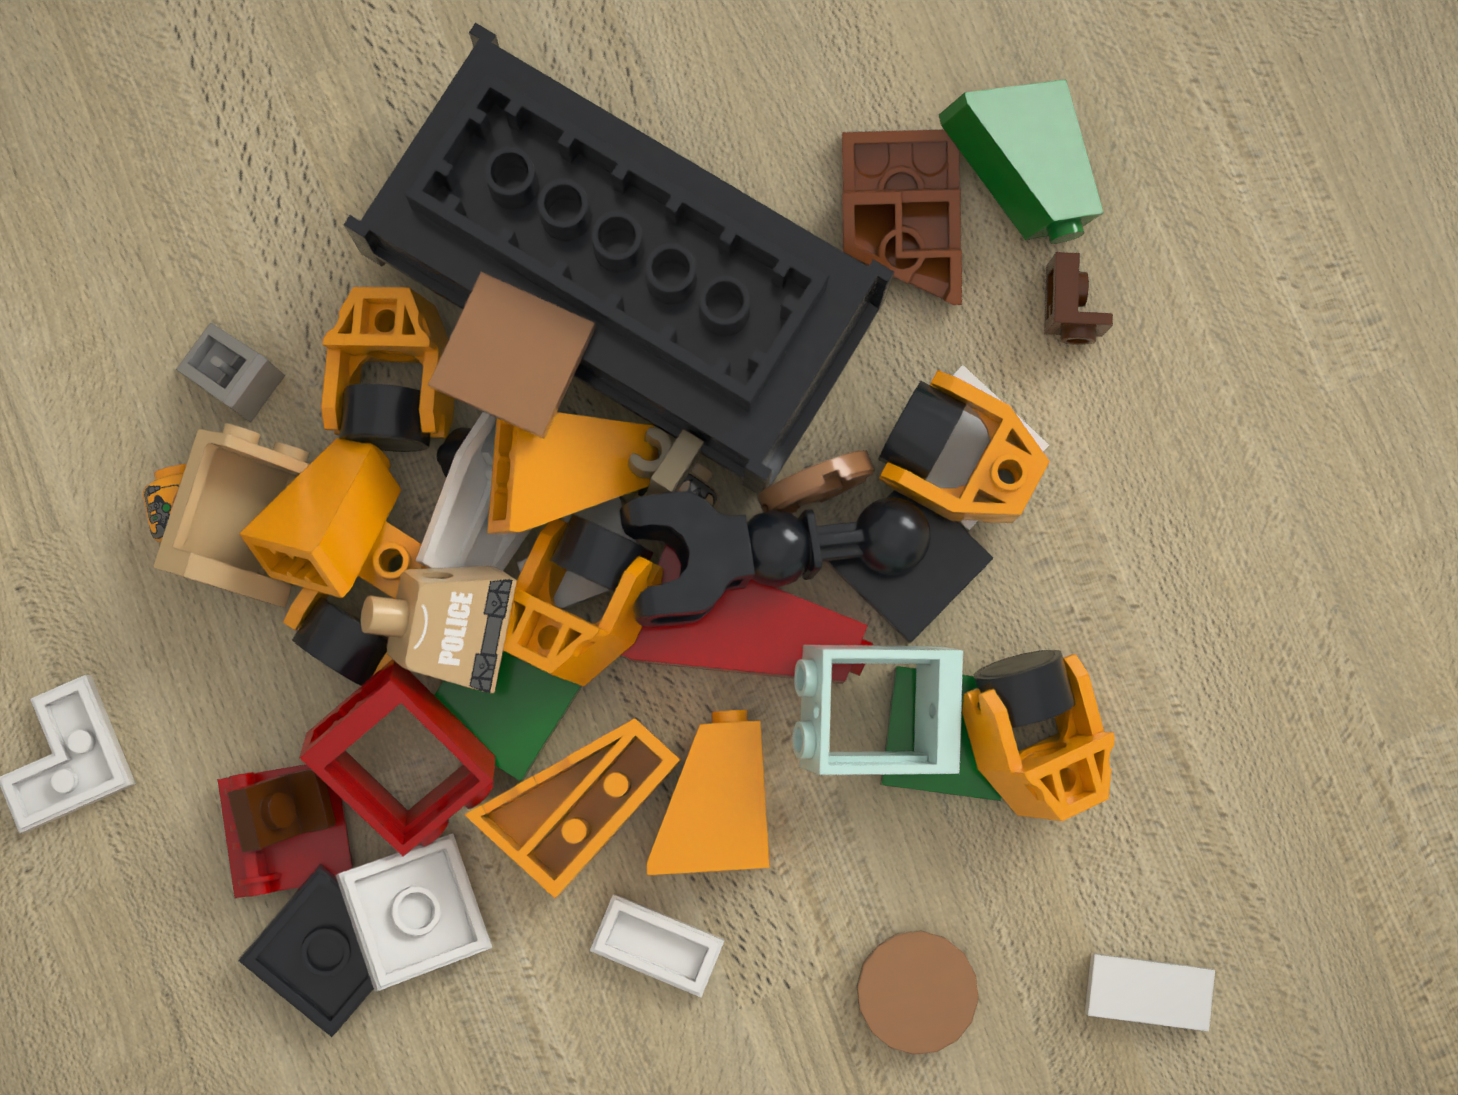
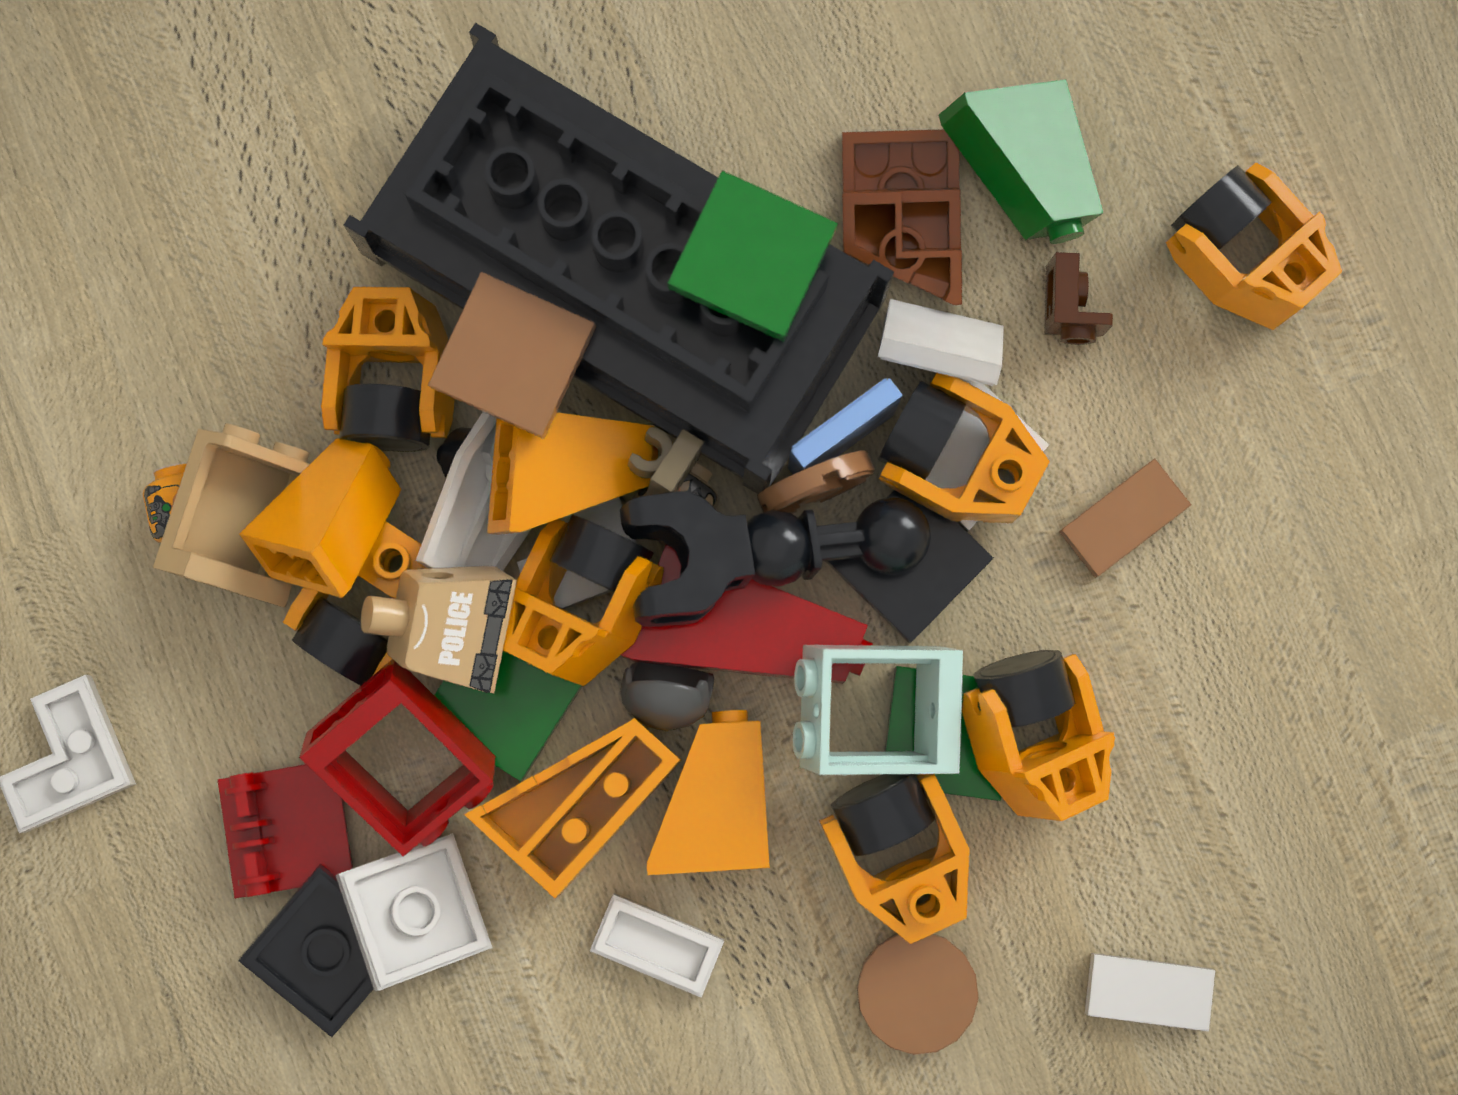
light grey slope [176,323,285,422] -> none
reddish brown bracket [227,769,336,852] -> none
none -> dark grey hair [620,662,714,731]
none -> green tile [668,170,838,342]
none -> light blue tile [788,378,903,474]
none -> light orange piece [819,774,969,944]
none -> white tile [878,299,1004,386]
none -> medium nougat tile [1059,459,1191,578]
none -> light orange piece [1165,163,1342,330]

